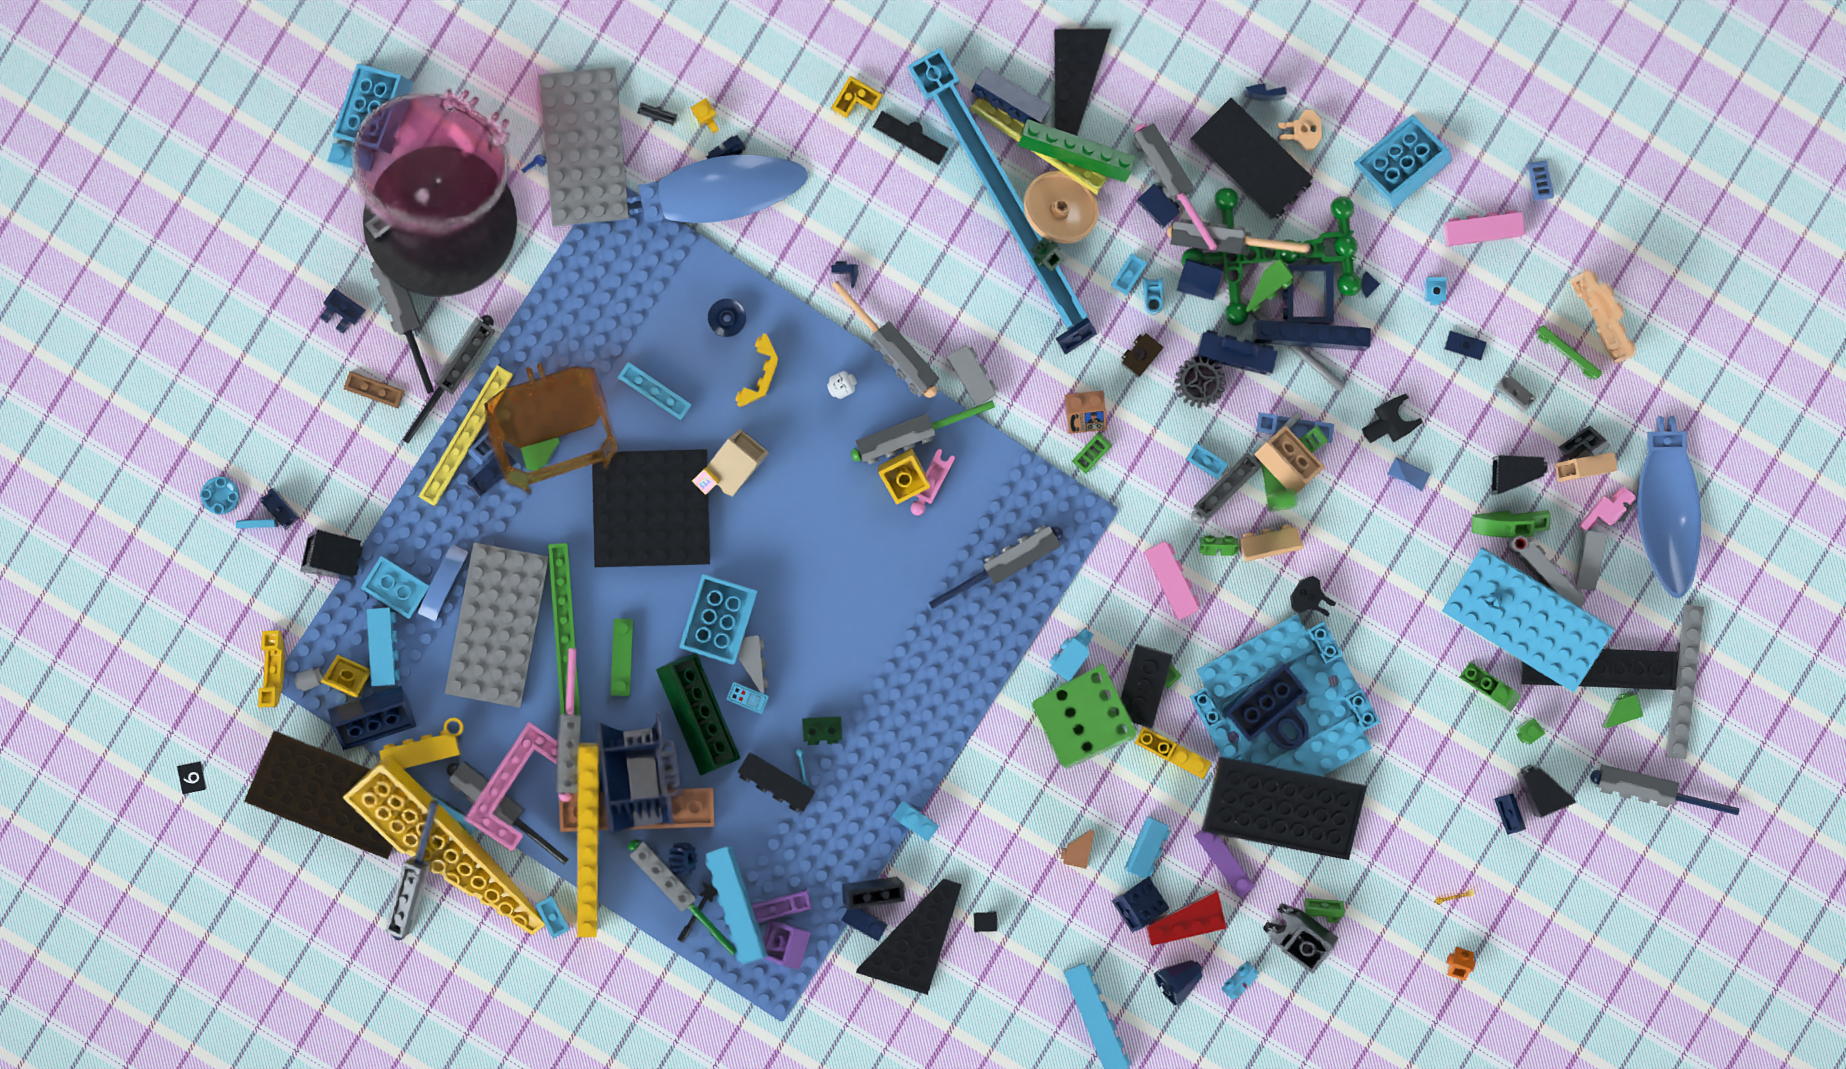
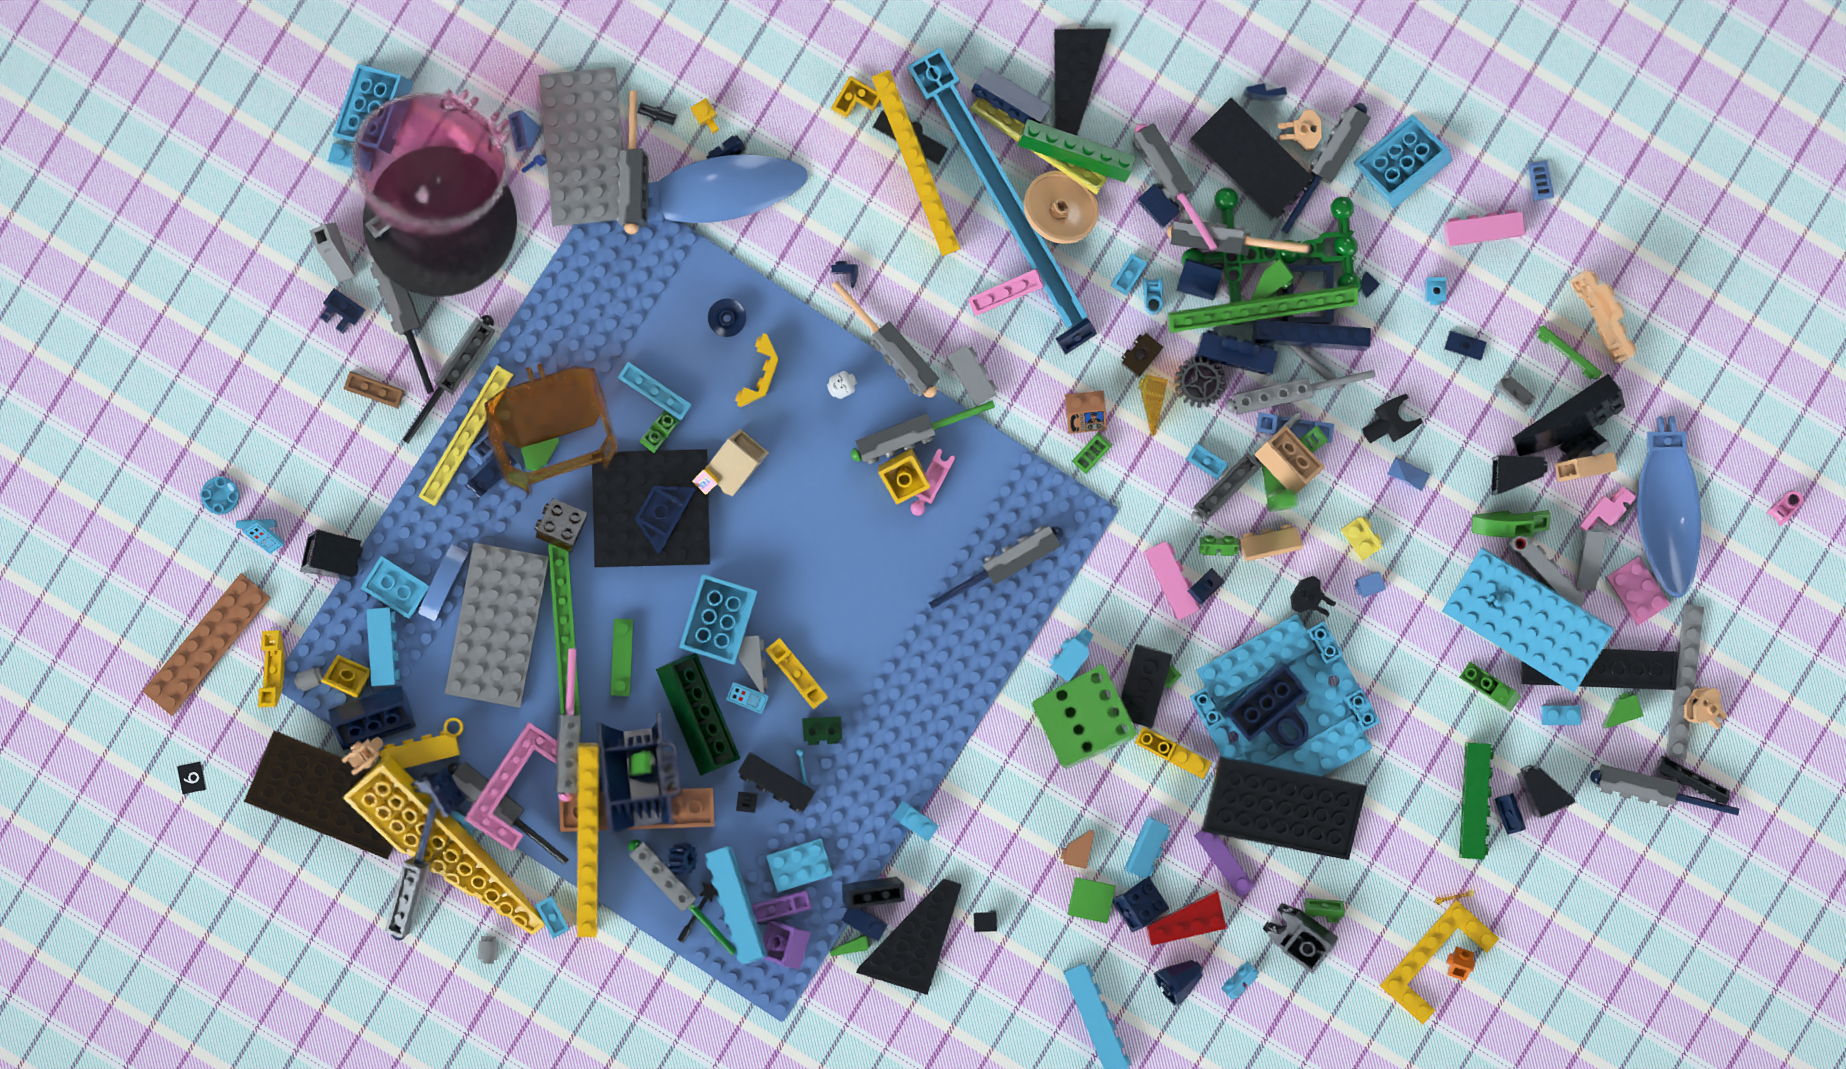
dark blue hinge [260,488,300,530] -> none
dark green brick [1030,238,1064,272] -> none
bright green brick [1515,717,1546,745] -> none
none -> nougat plate [142,573,271,716]
none -> medium azure tile [243,519,284,554]
none -> light grey slope [310,223,356,283]
none -> light nougat hinge [341,737,384,775]
none -> dark blue plate [411,767,466,817]
none -> light grey brick [478,936,498,964]
none -> medium blue slope [508,110,541,152]
none -> brick [534,498,588,552]
none -> piece [617,91,649,234]
none -> bright green slope [629,752,651,777]
none -> dark blue wing [635,486,696,554]
none -> bright green slope [639,410,680,453]
none -> black tile [736,791,758,813]
none -> yellow slope [765,638,828,709]
none -> medium azure plate [766,838,833,892]
none -> bright green slope [830,934,869,956]
none -> yellow brick [872,70,961,256]
none -> bright pink plate [968,268,1045,316]
none -> bright green slope [1067,877,1116,923]
none -> clear yellow slope [1138,374,1168,436]
none -> bright green plate [1168,284,1358,333]
none -> dark blue plate [1188,568,1225,605]
none -> light grey piece [1226,370,1375,415]
none -> piece [1281,103,1371,234]
none -> light yellow bracket [1340,516,1383,561]
none -> medium blue brick [1354,571,1386,598]
none -> yellow plate [1379,900,1500,1024]
none -> green brick [1459,742,1494,860]
none -> black slope [1512,374,1625,456]
none -> medium azure plate [1541,706,1581,725]
none -> bright pink plate [1606,556,1670,625]
none -> black plate [1657,755,1730,805]
none -> light nougat hinge [1684,686,1727,729]
none -> bright pink piece [1766,491,1803,526]

